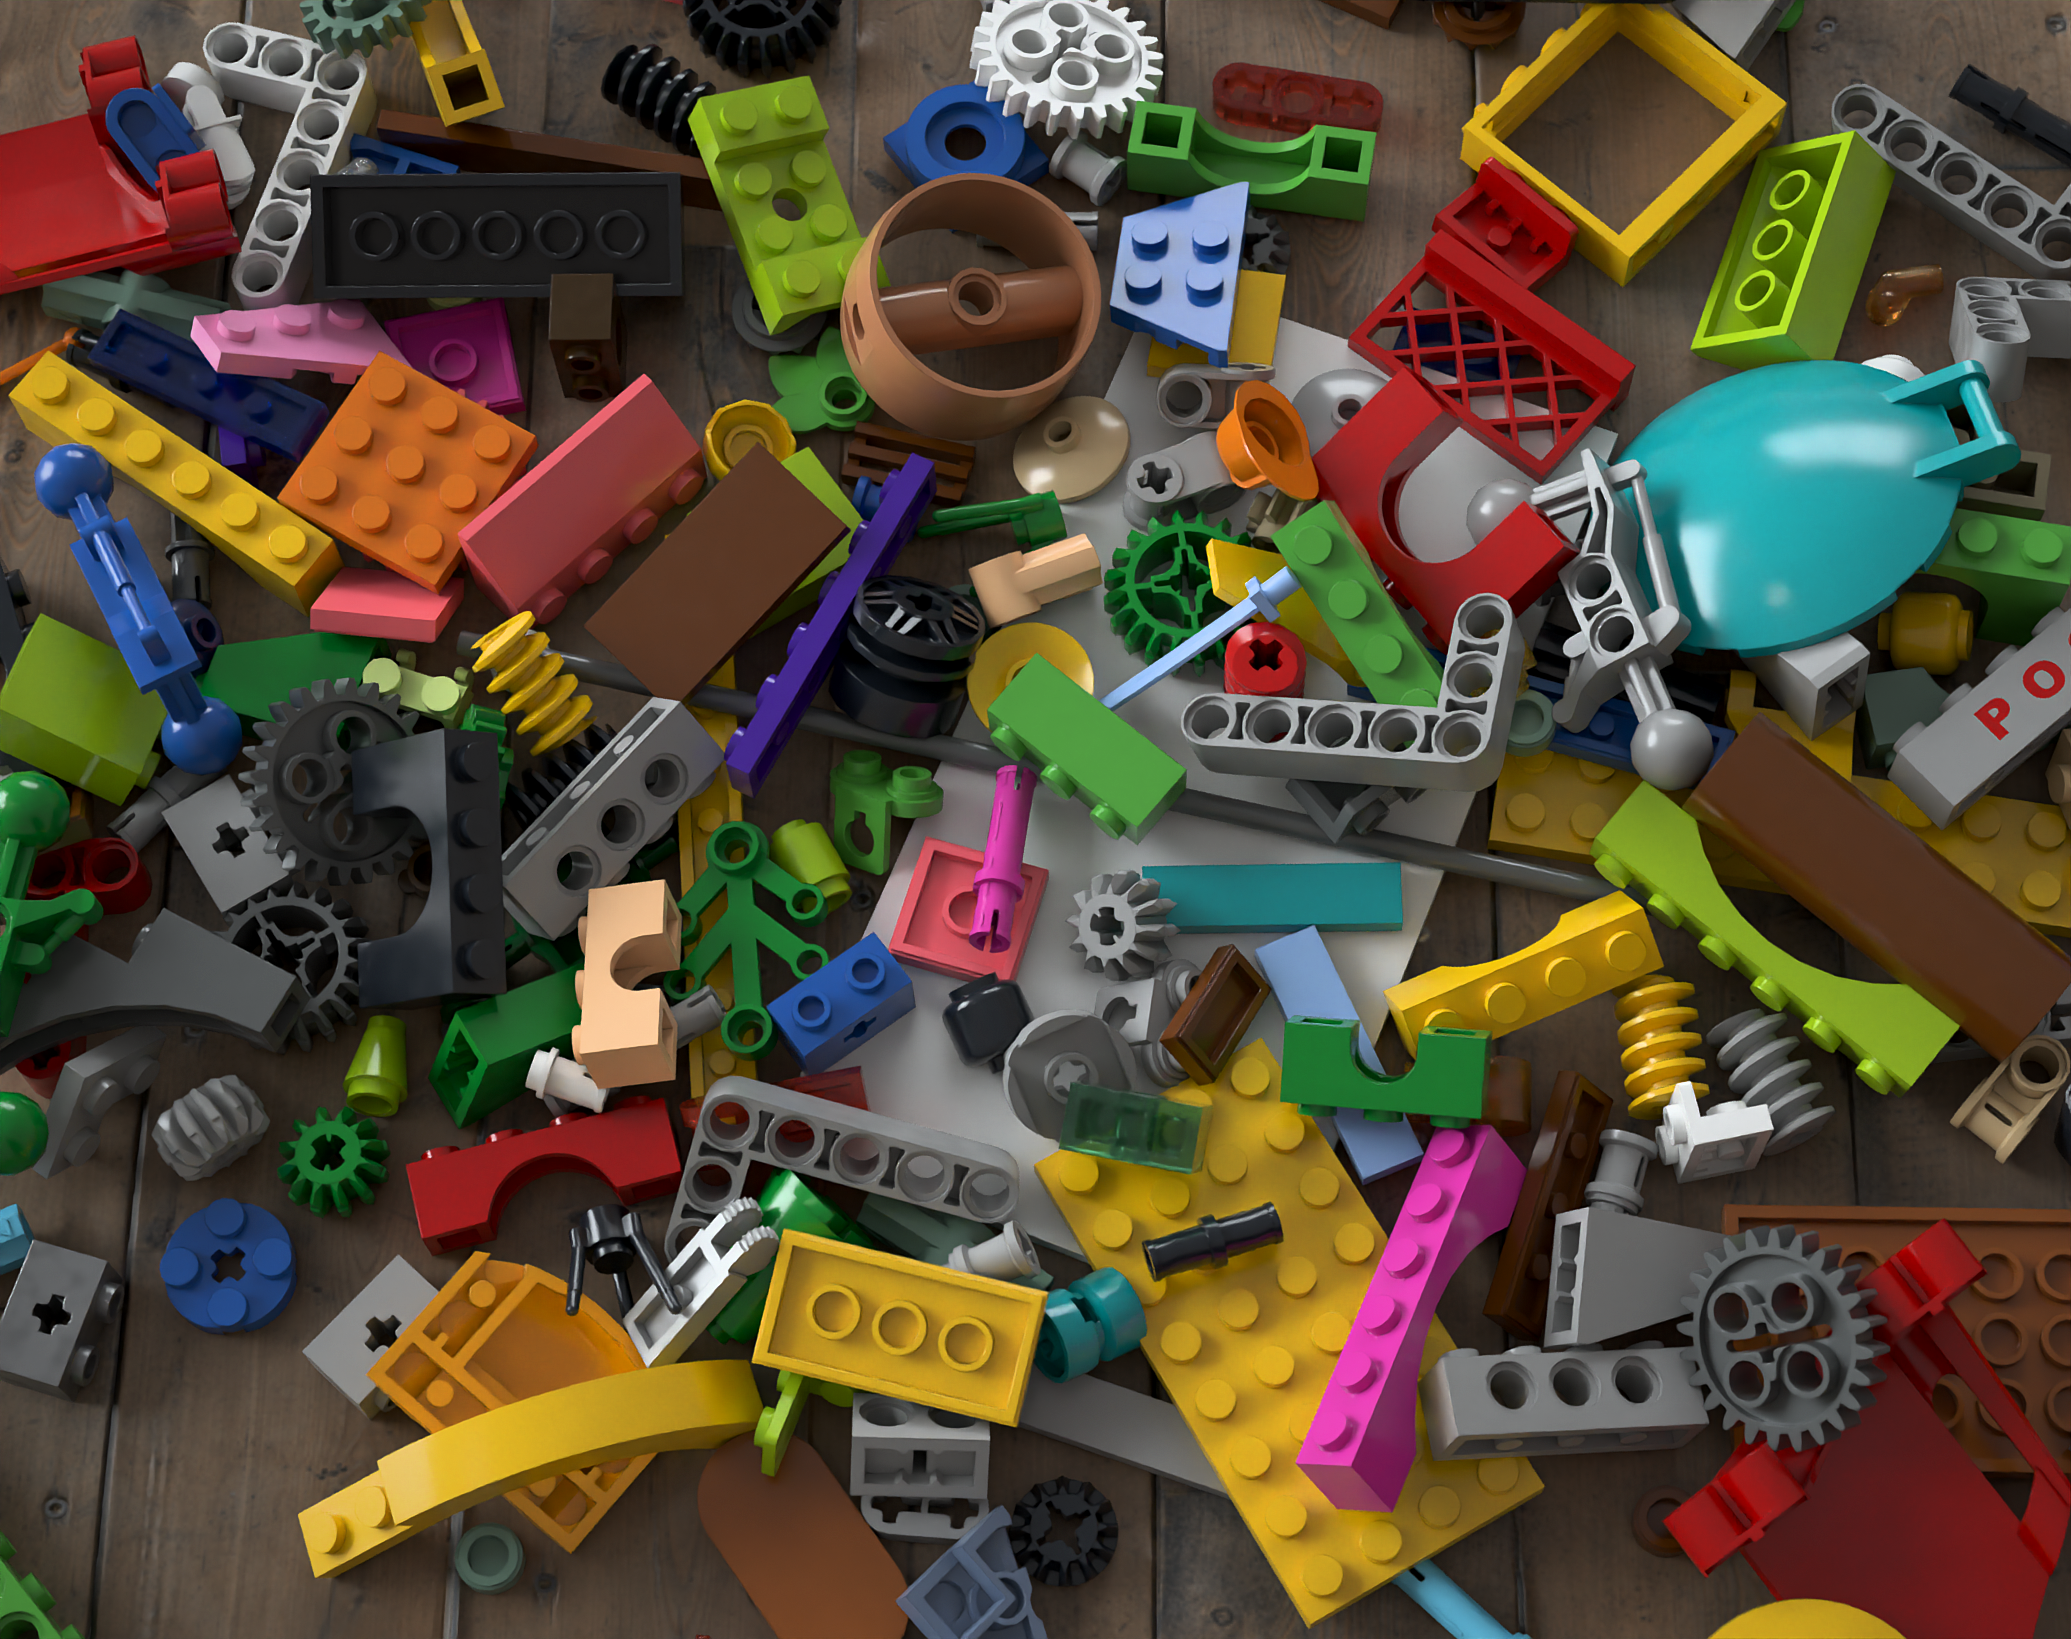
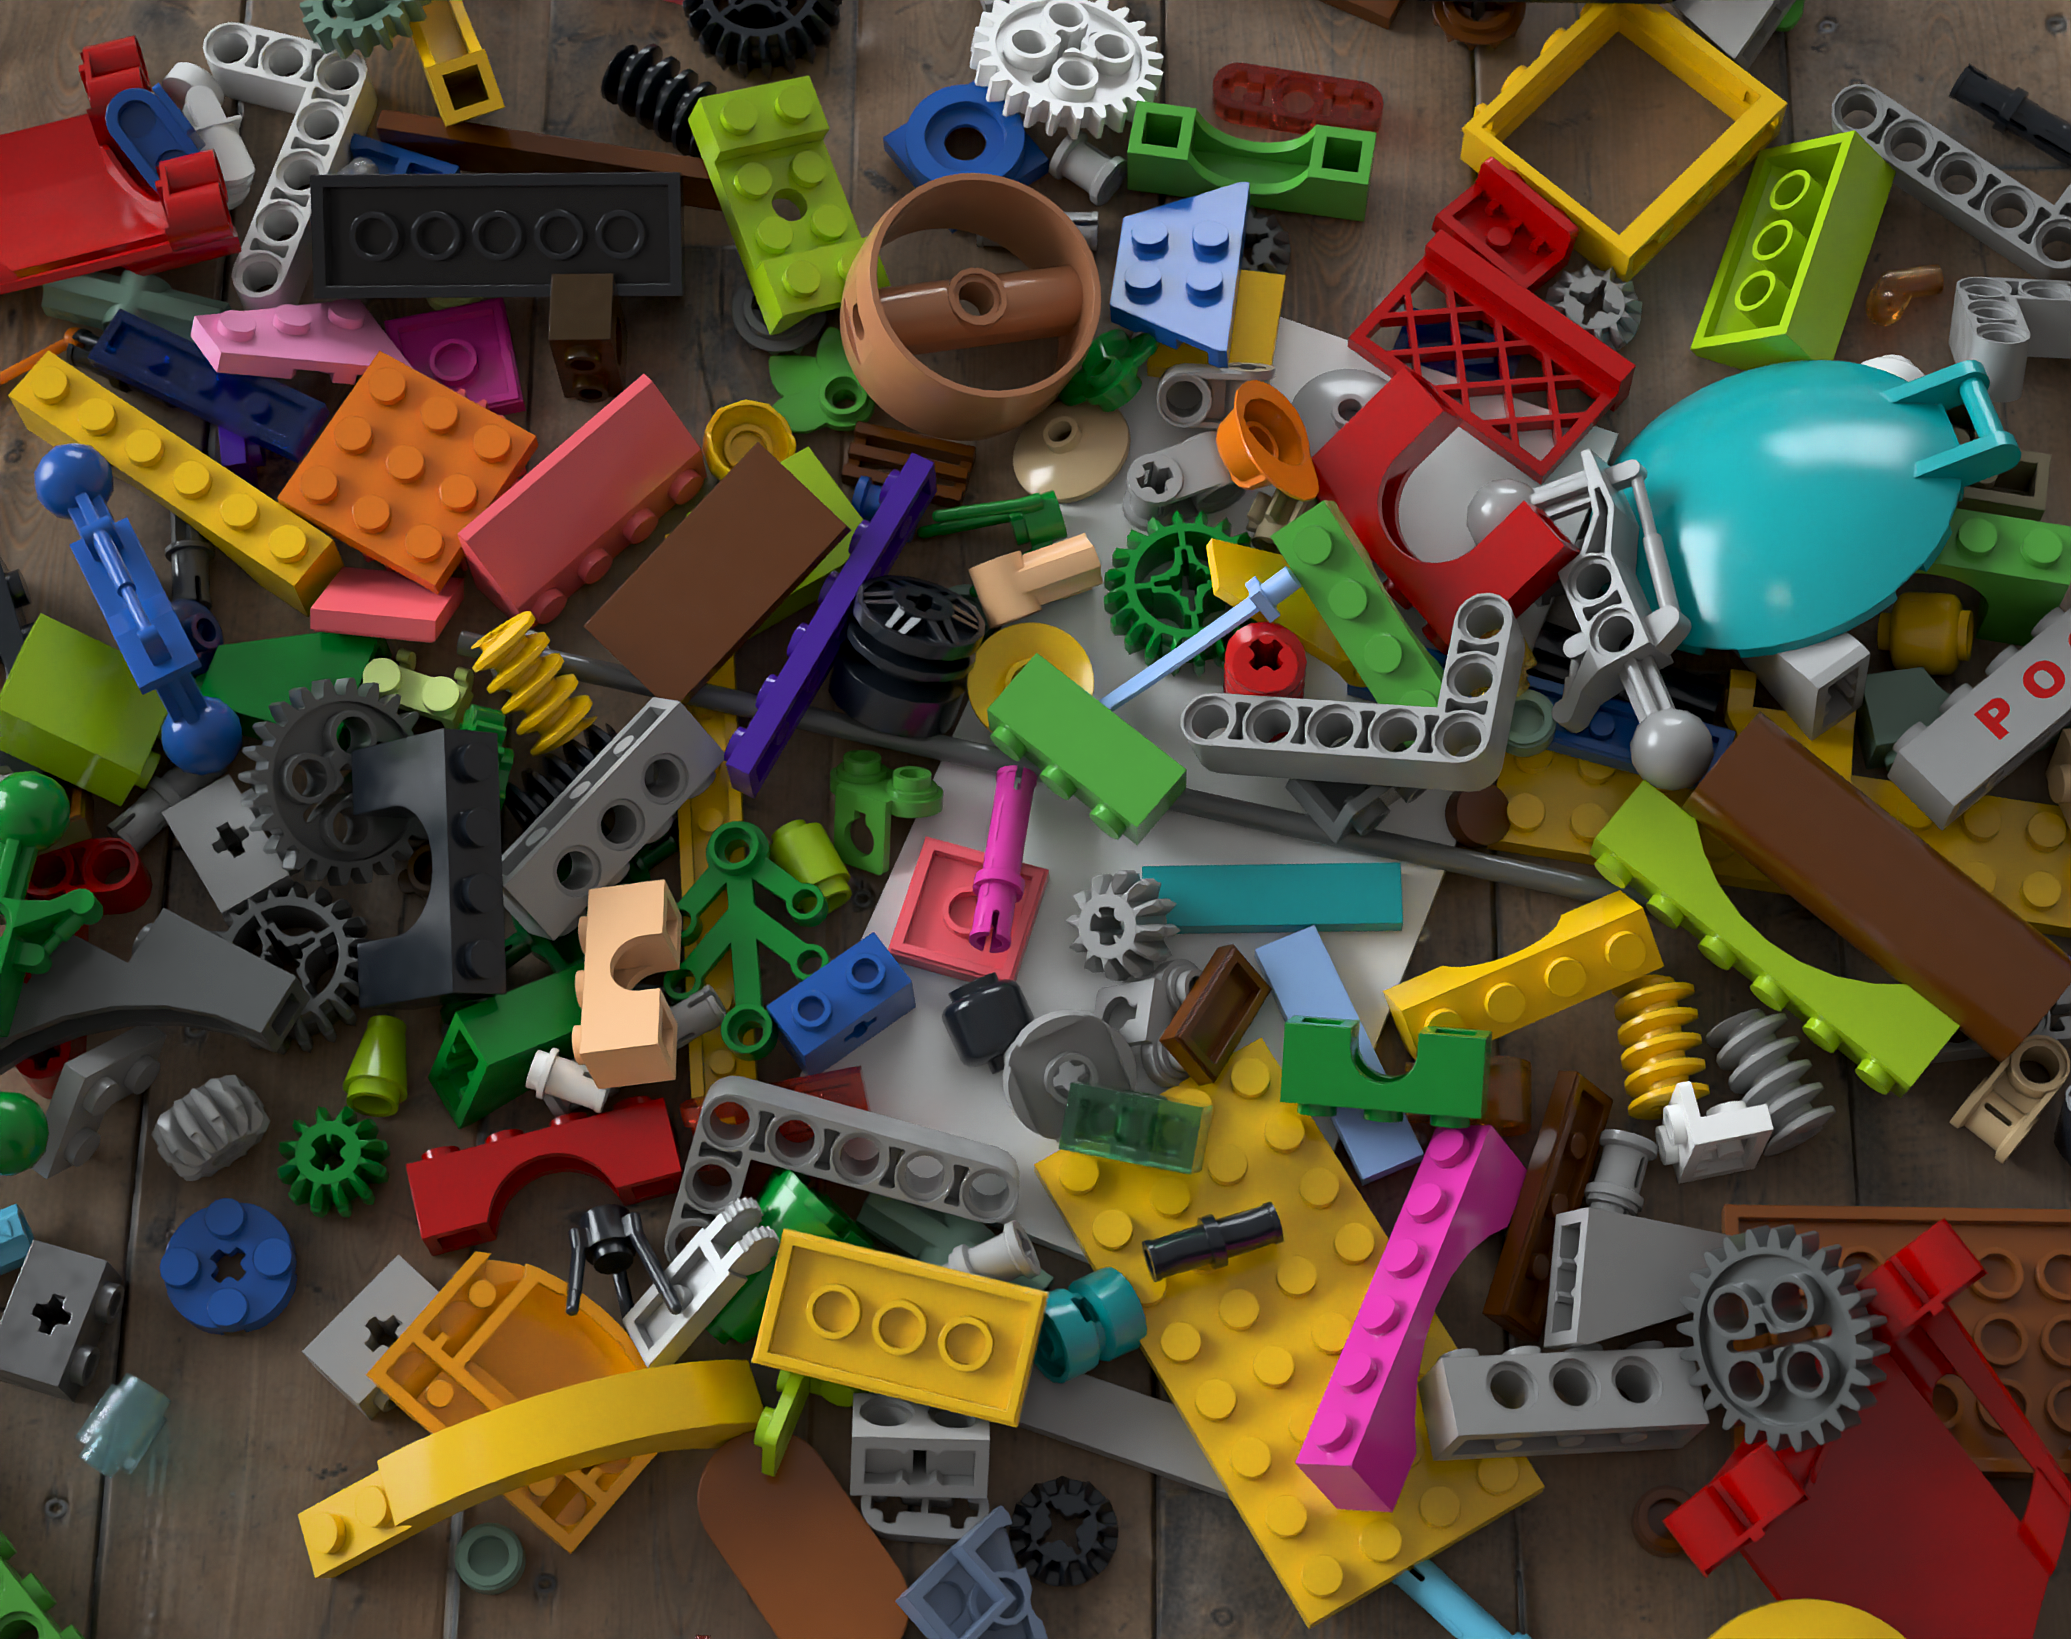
none -> clear light blue brick [74,1373,171,1479]
none -> green plate [1058,328,1160,412]
none -> reddish brown tile [1445,784,1511,848]
none -> light grey gear [1545,263,1642,351]

